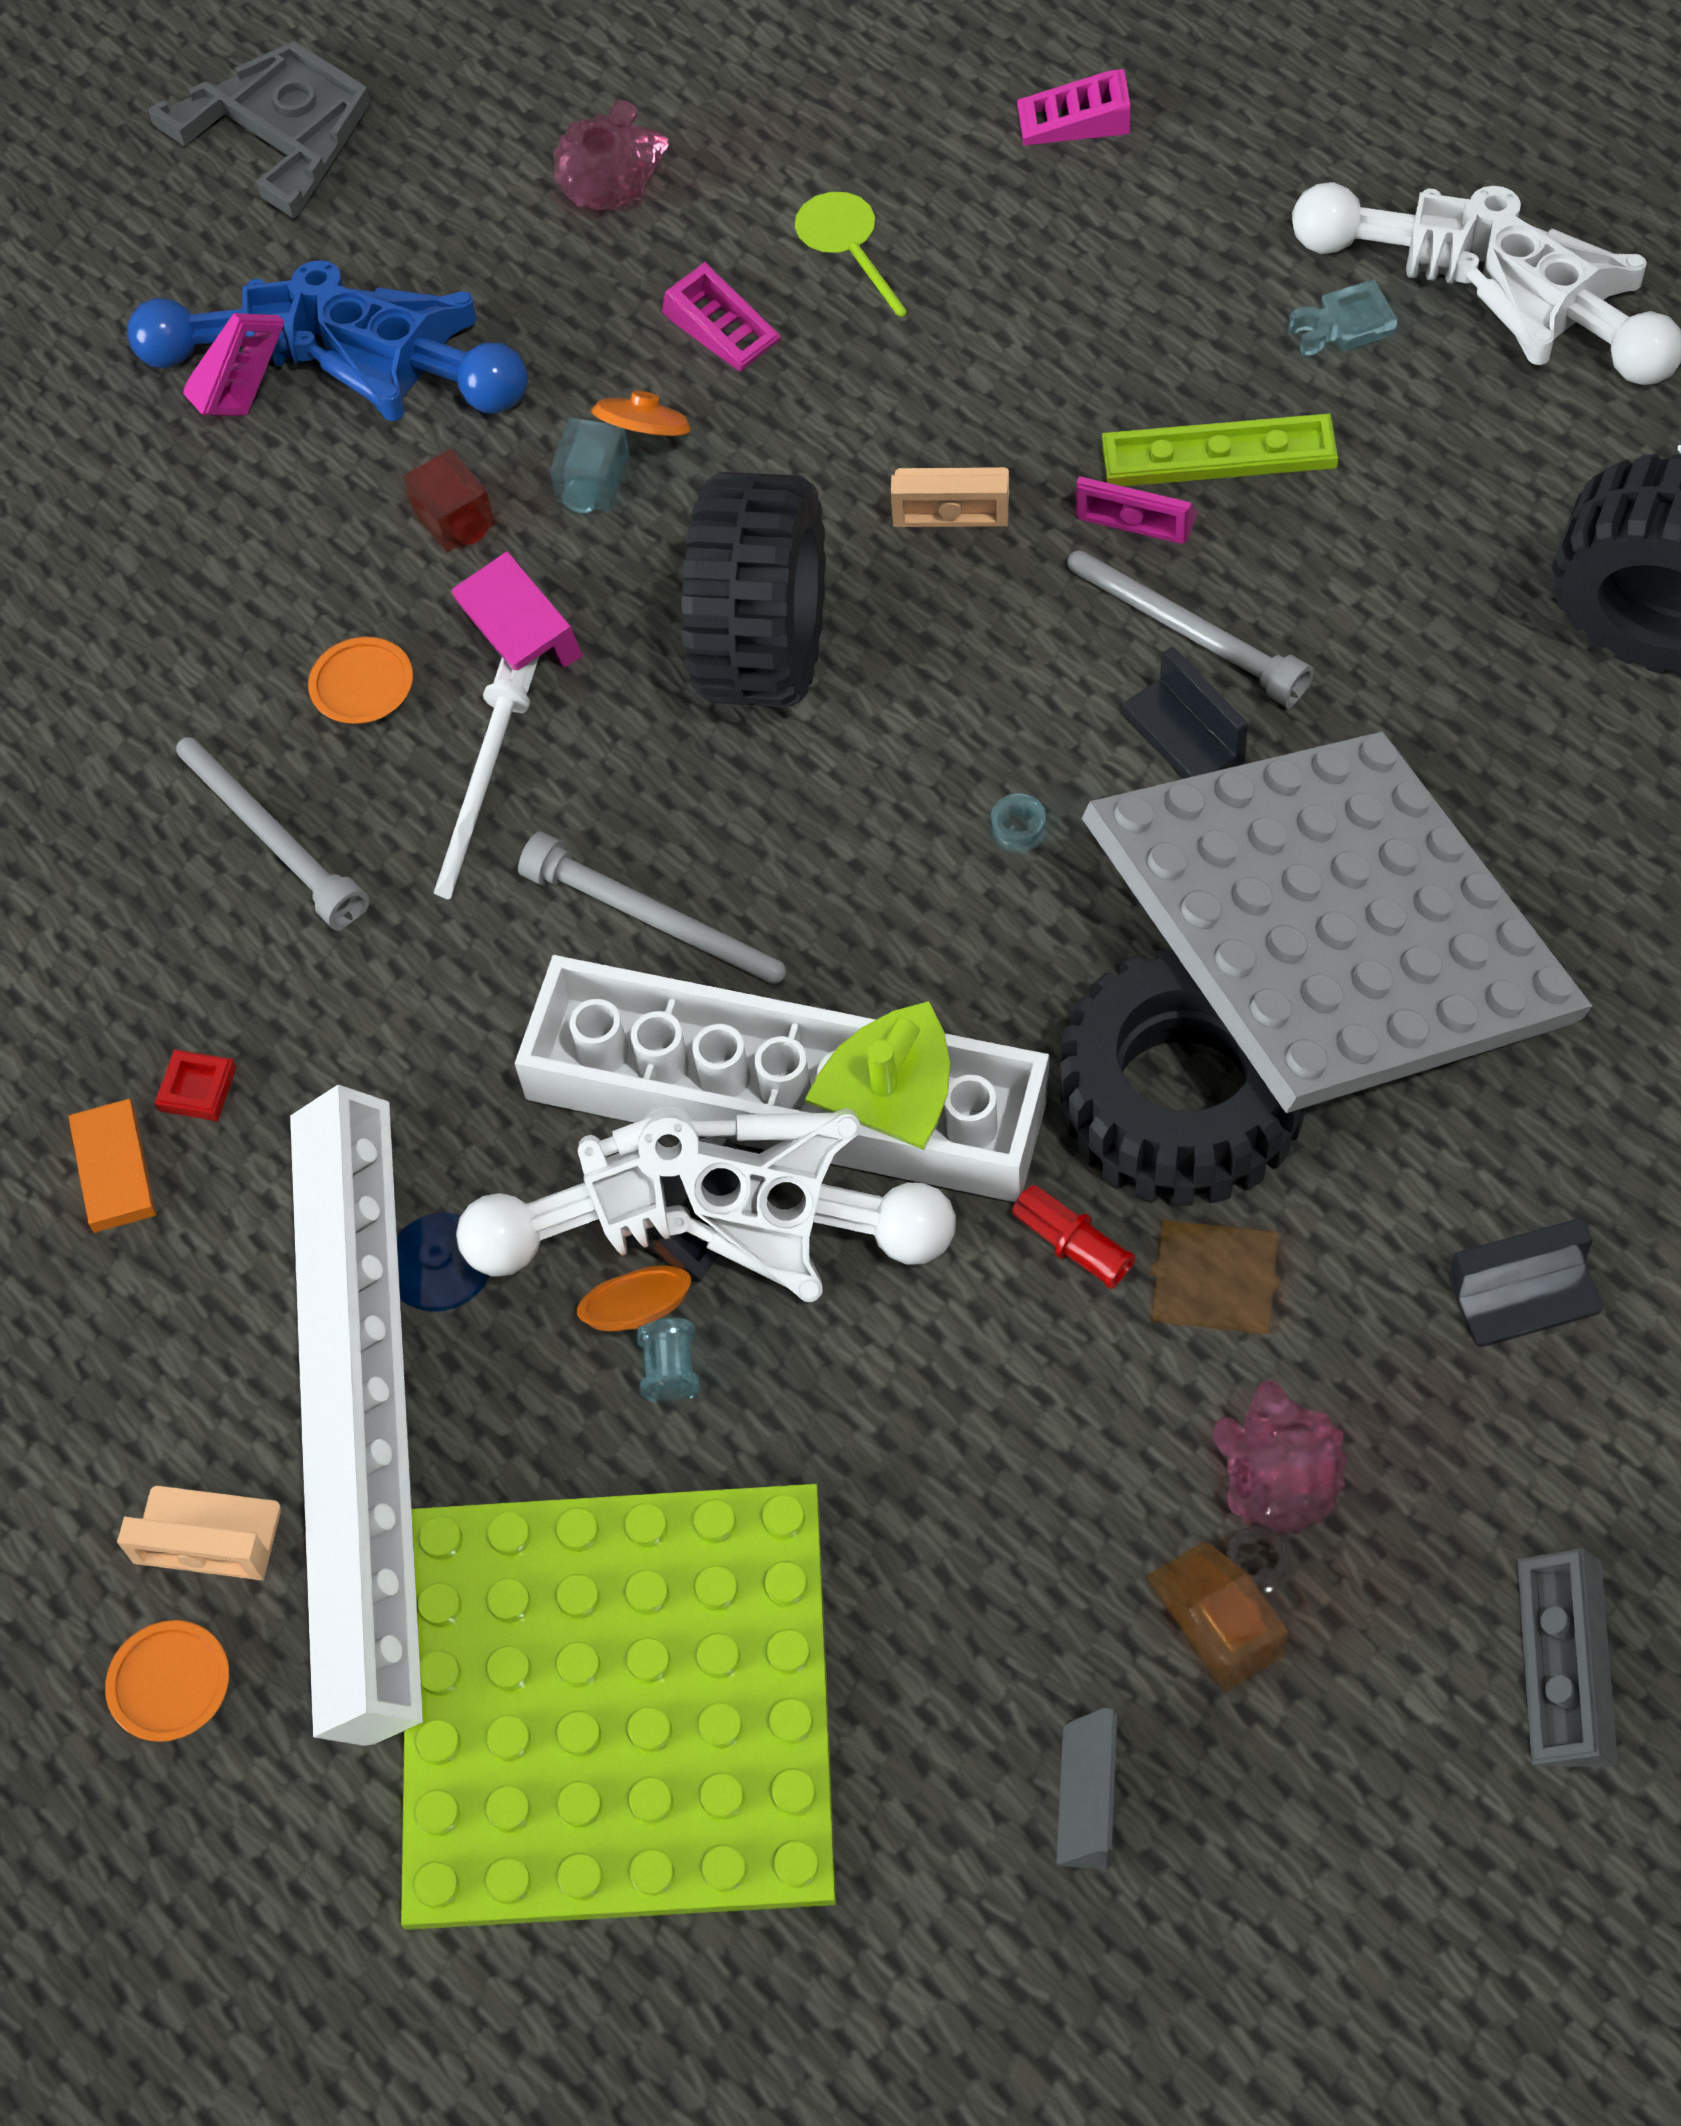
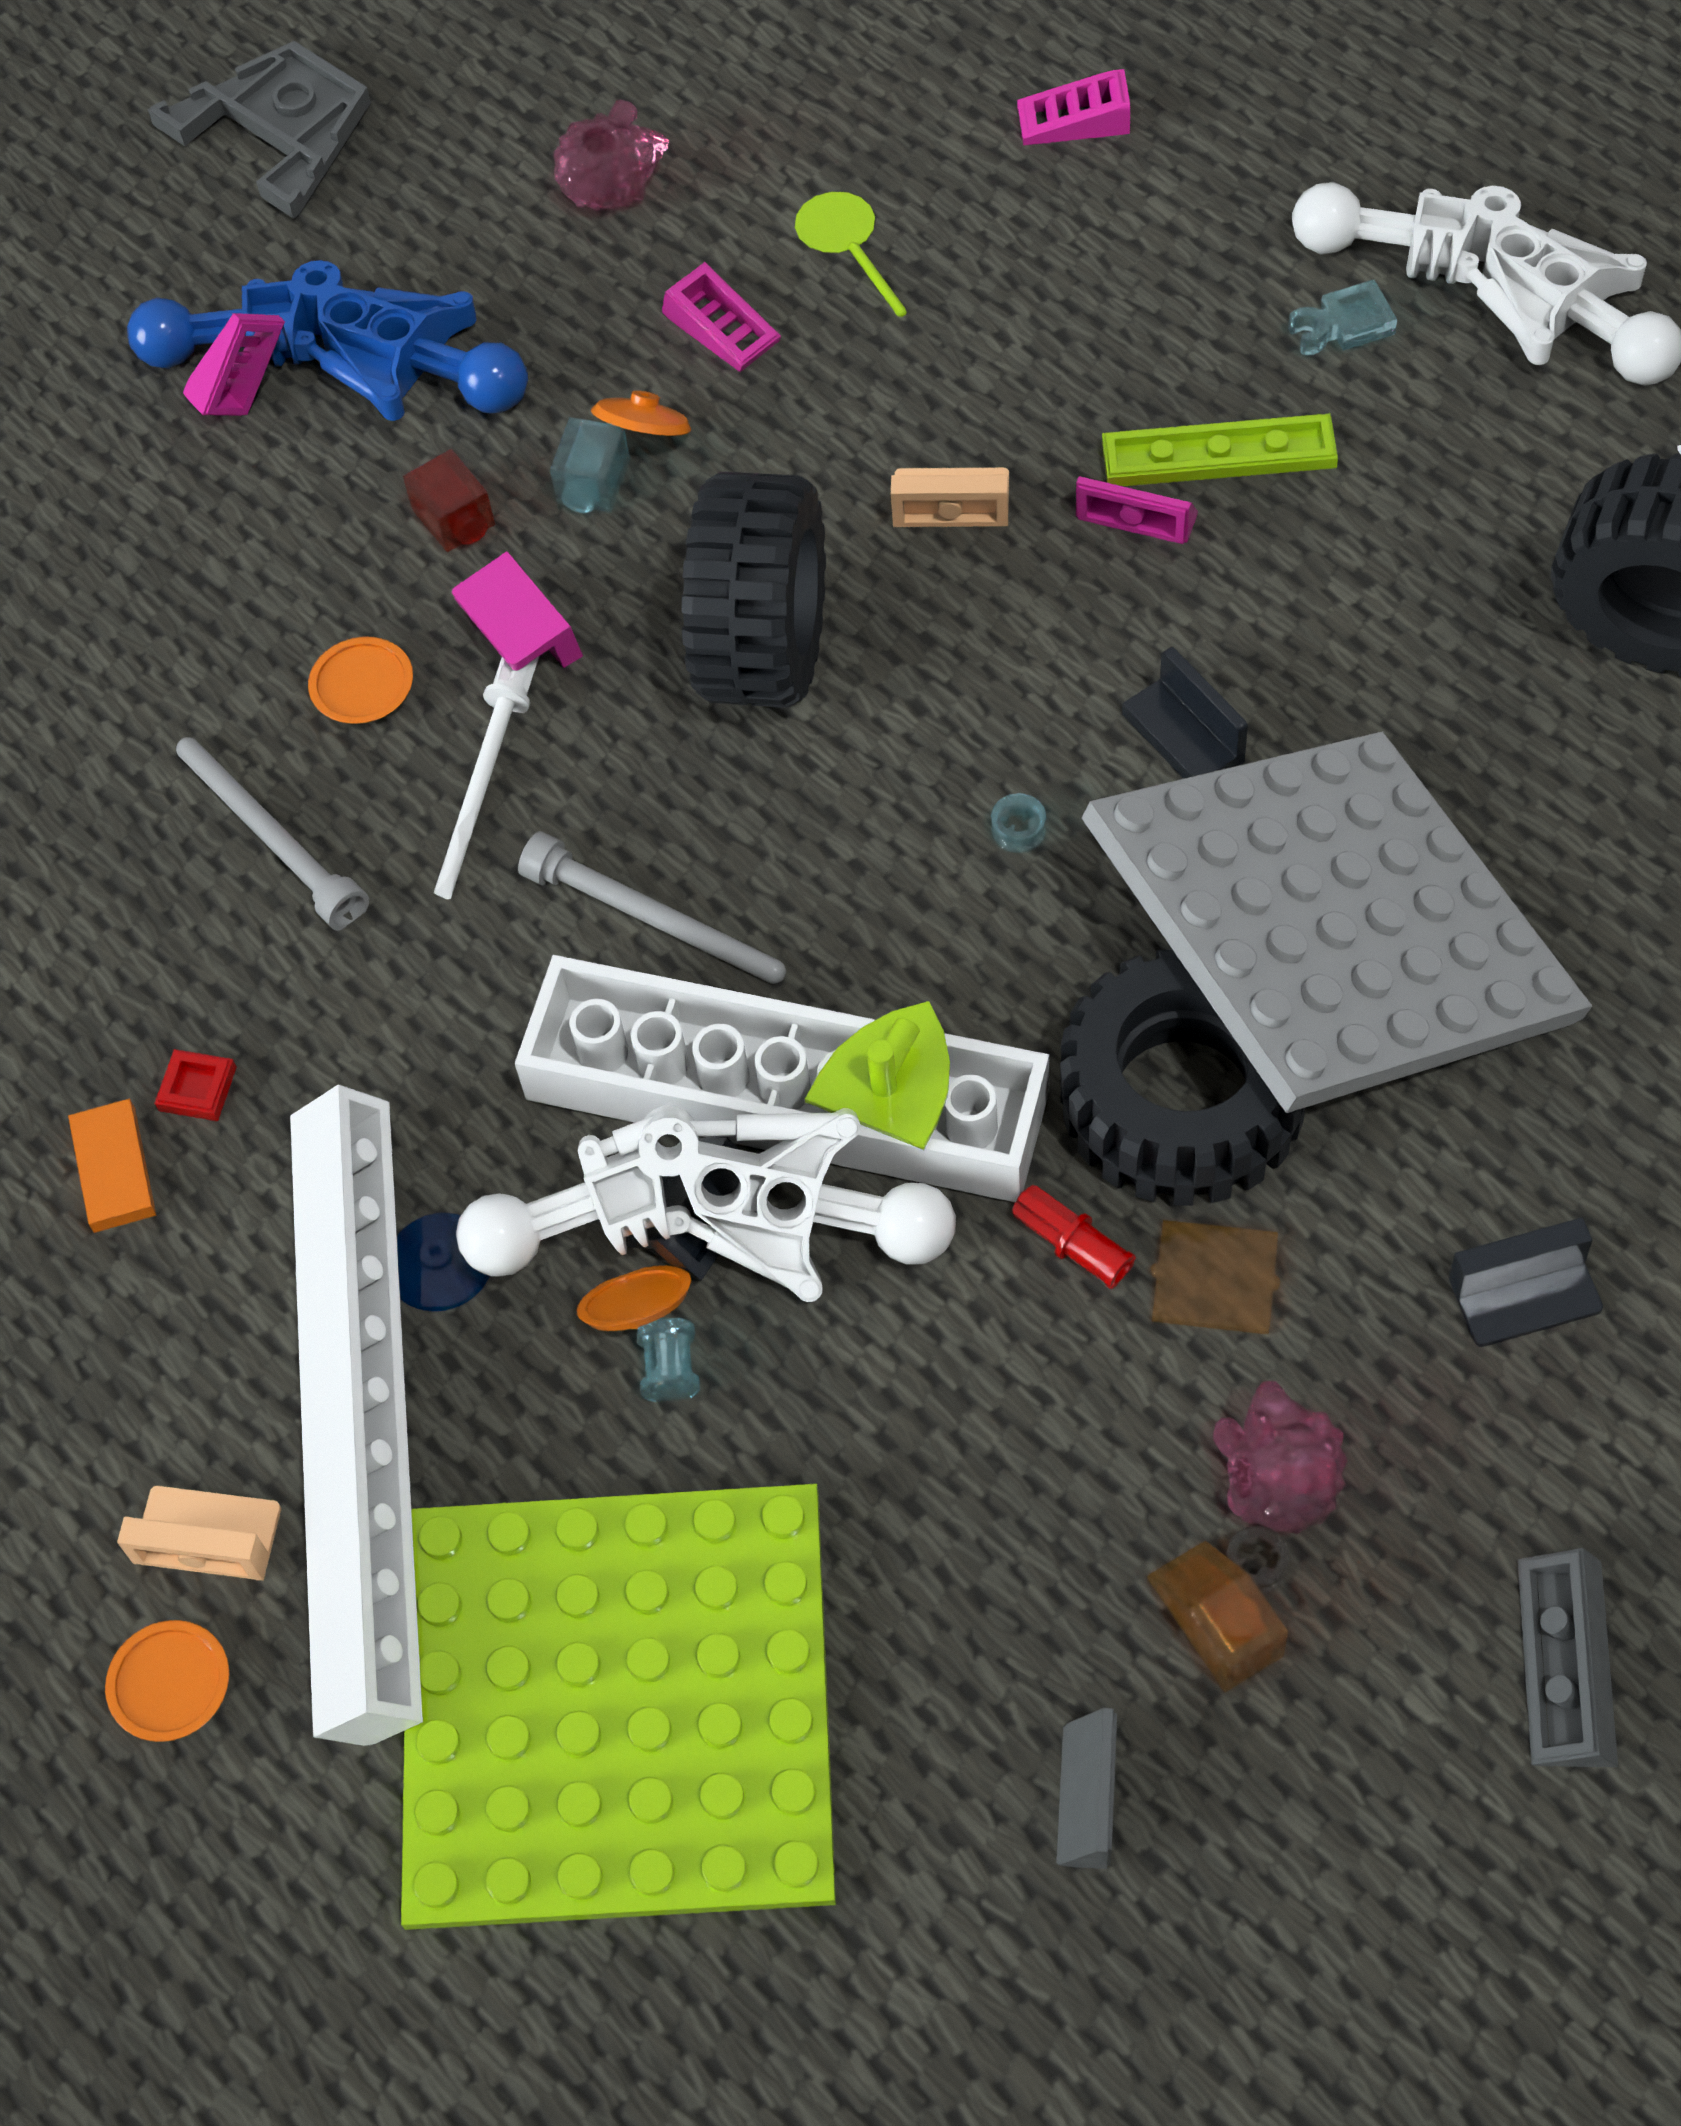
light grey piece [1067,550,1314,709] -> none

